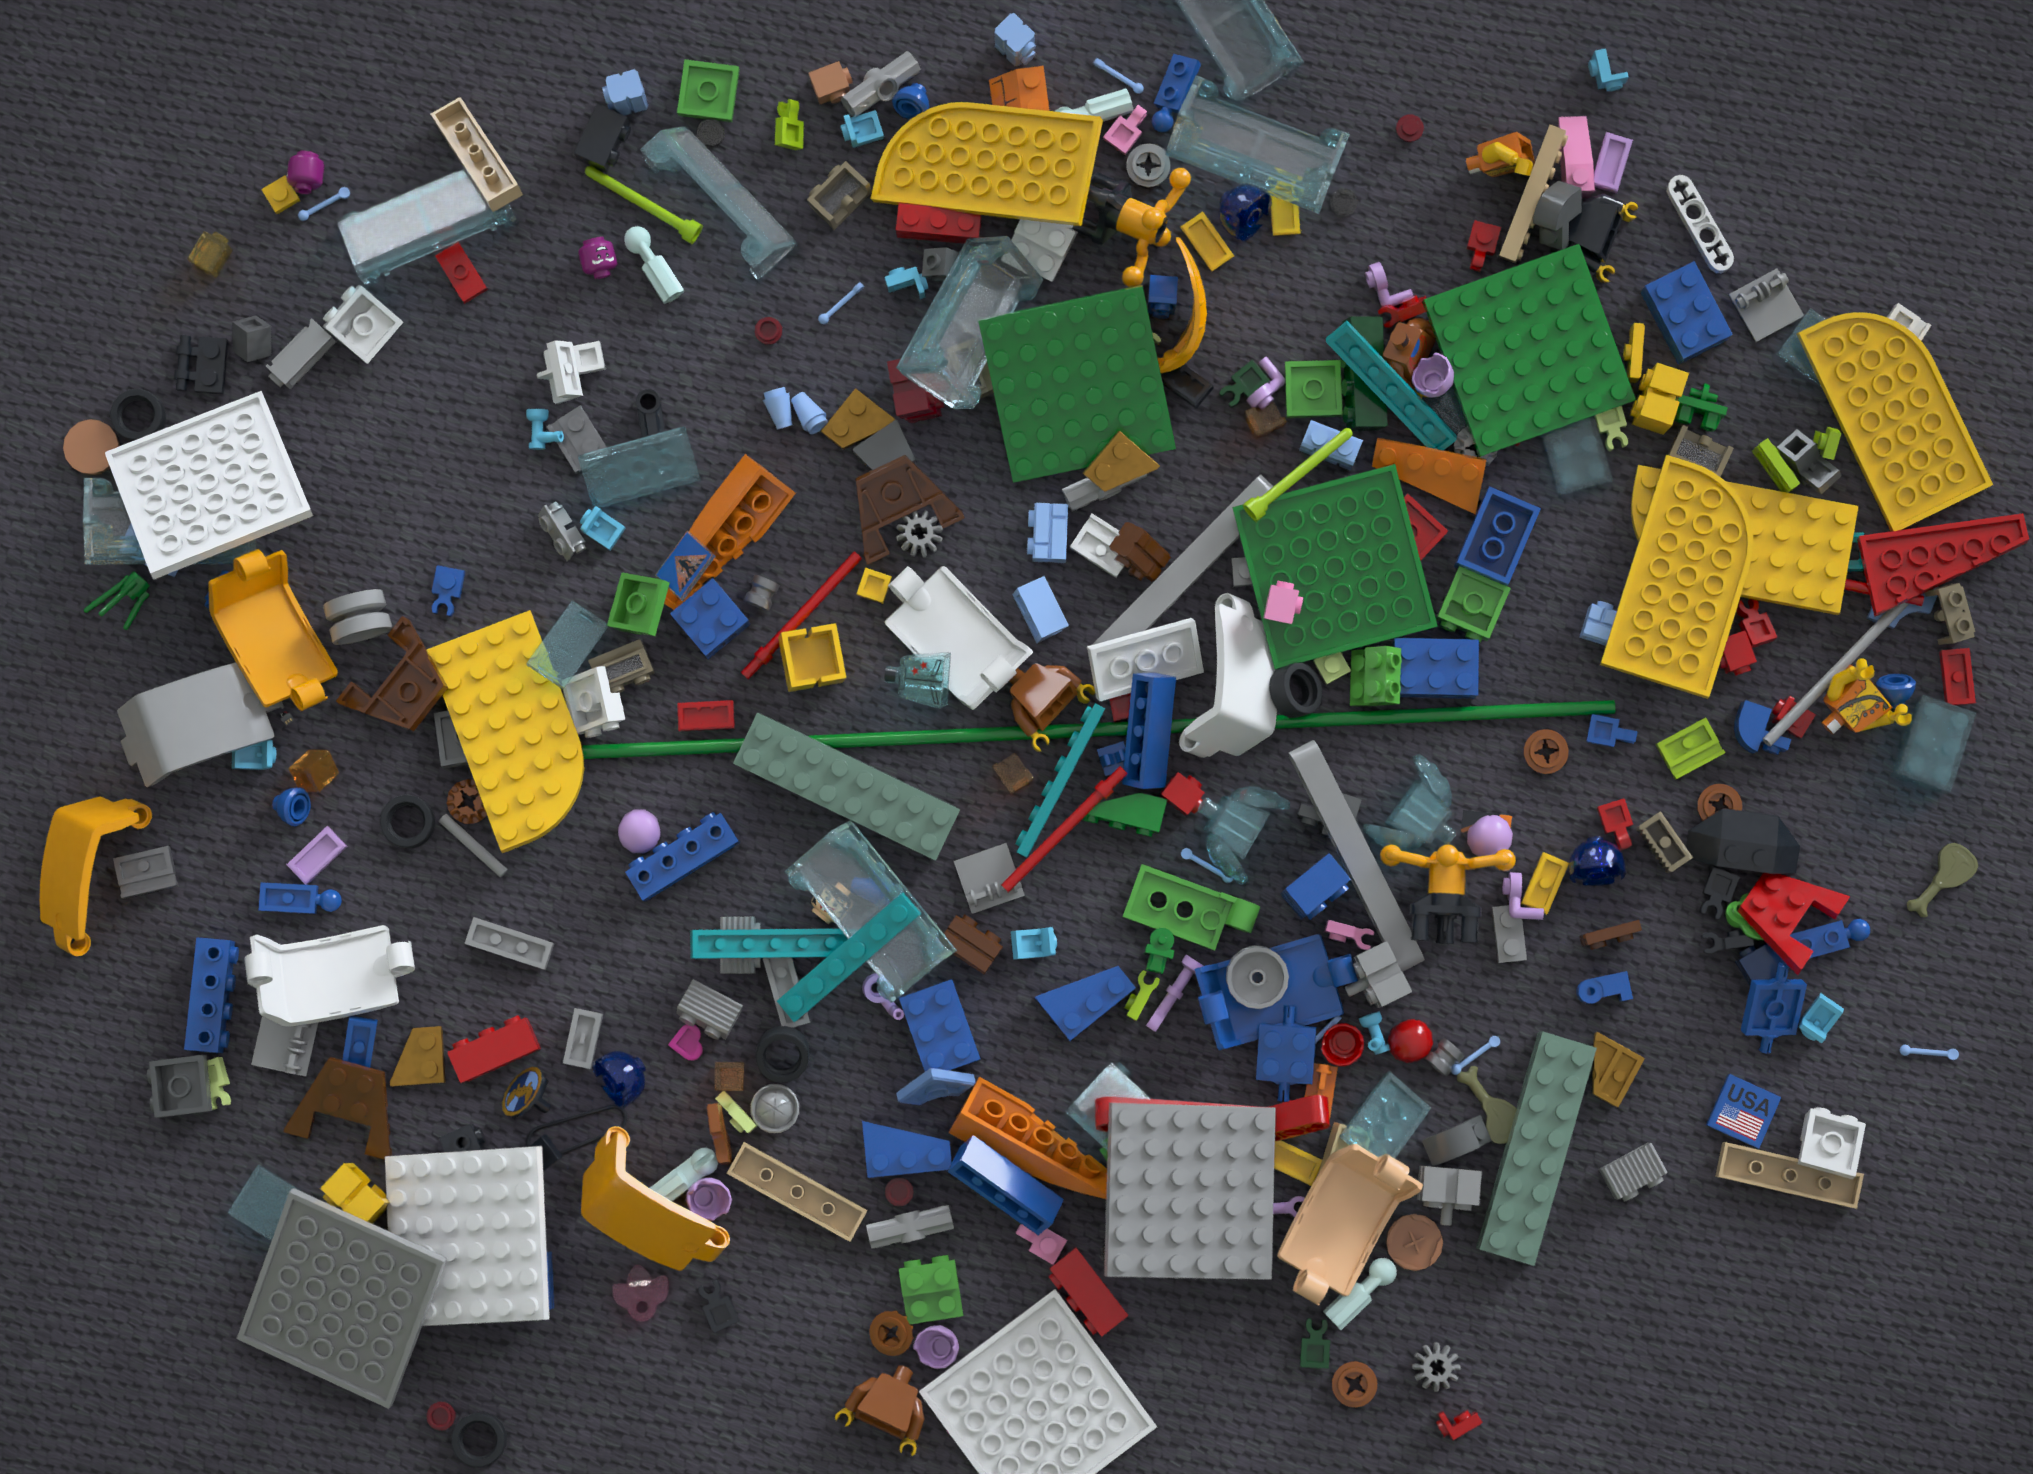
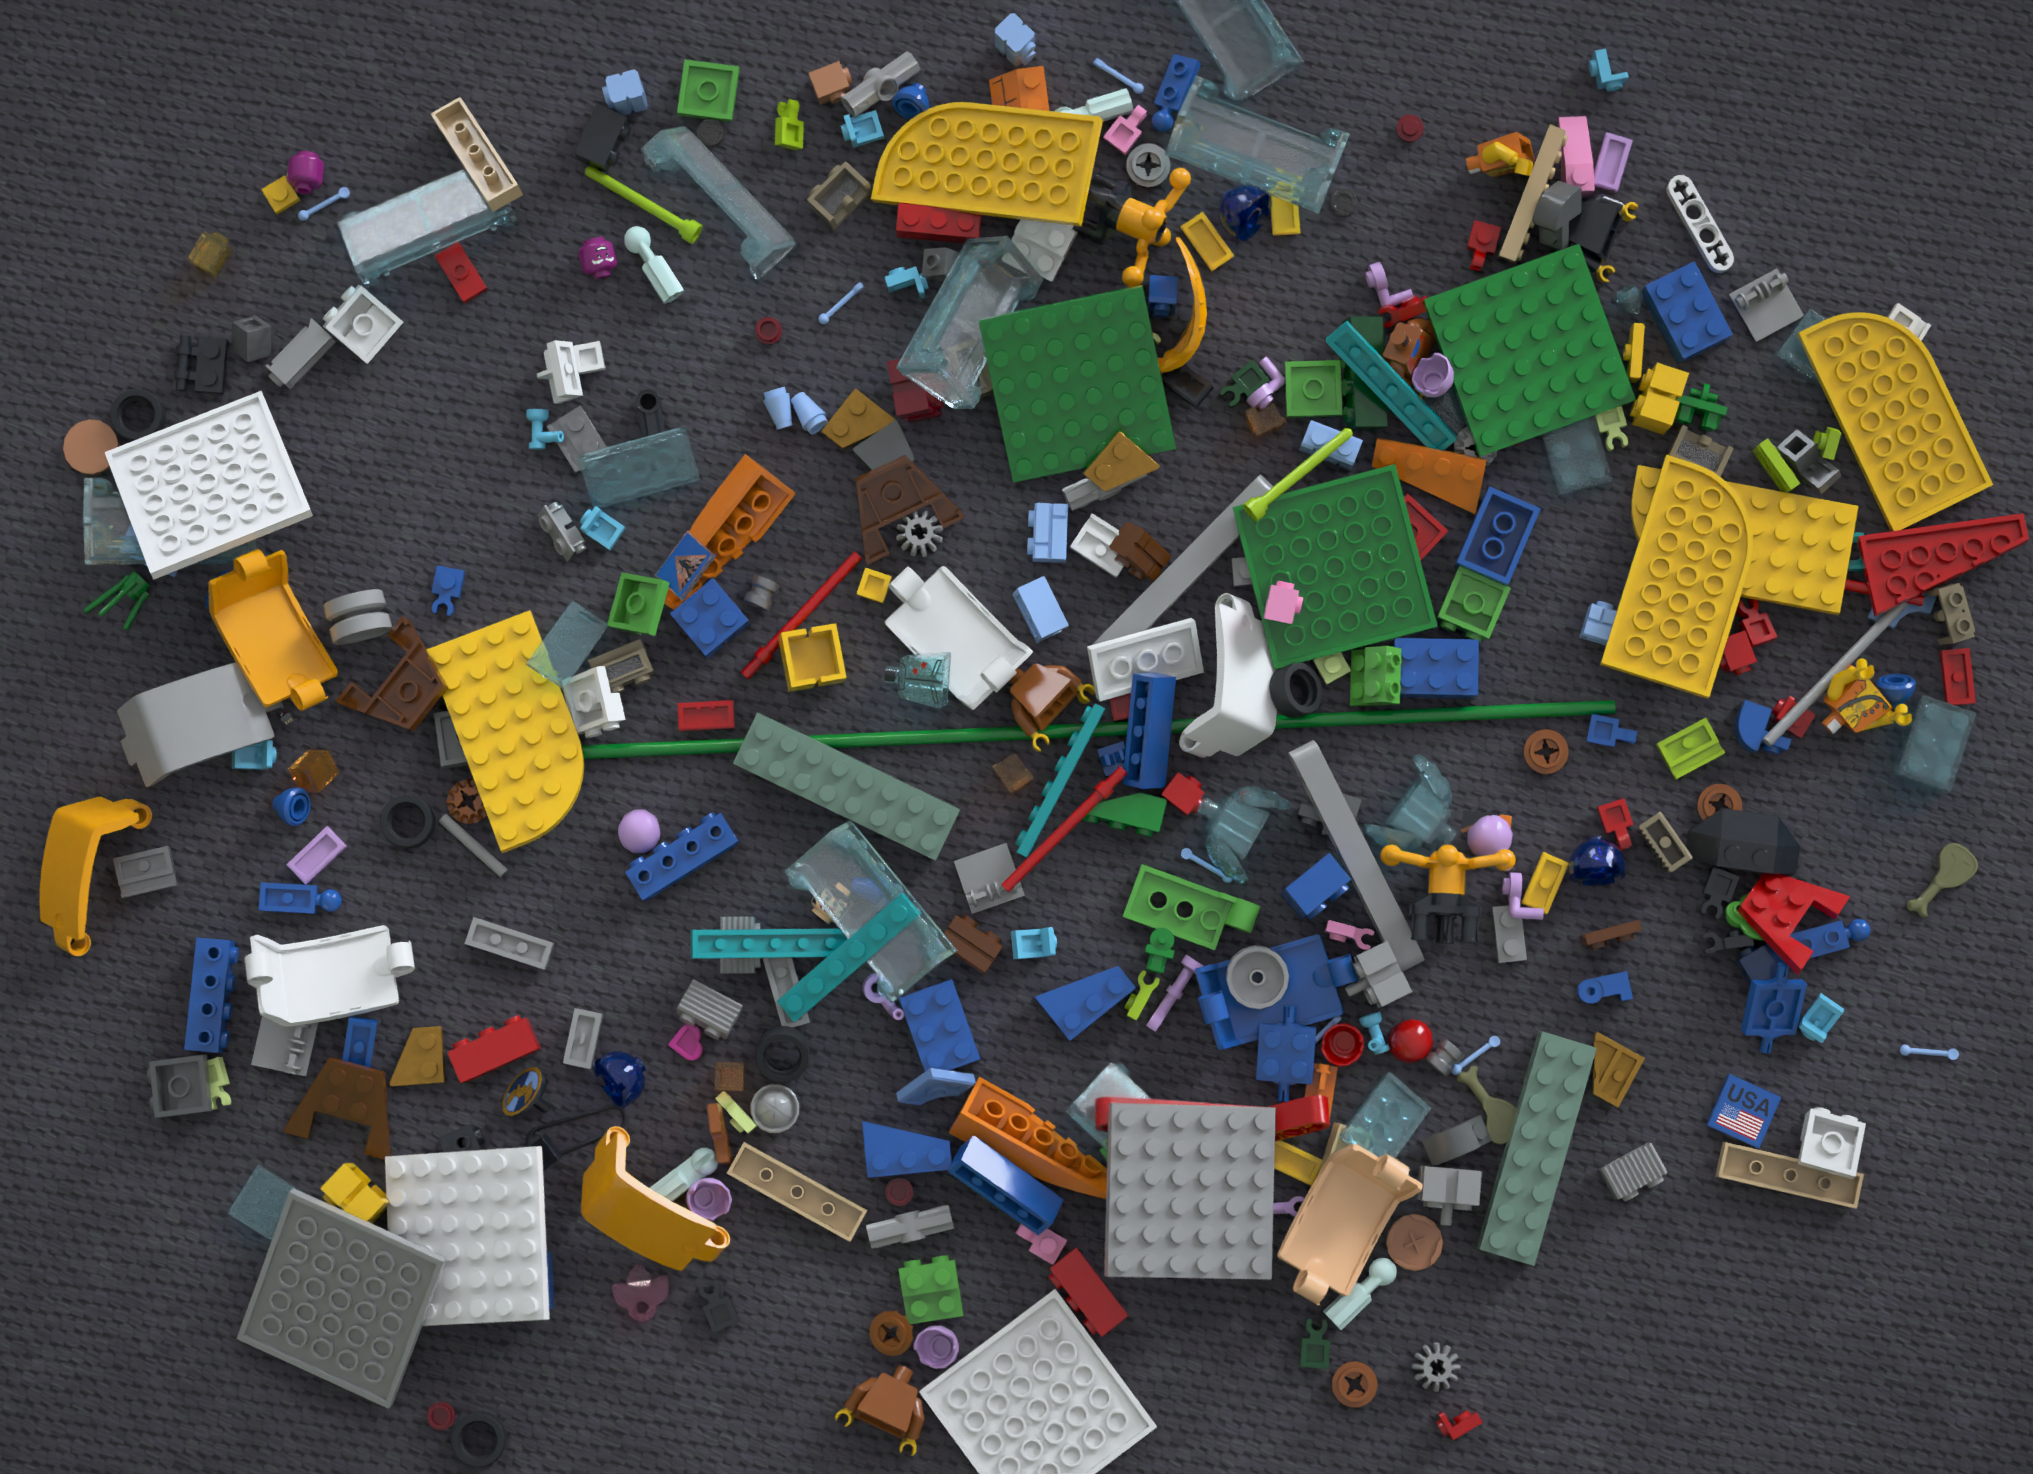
none -> clear light blue plate [1615,284,1643,314]

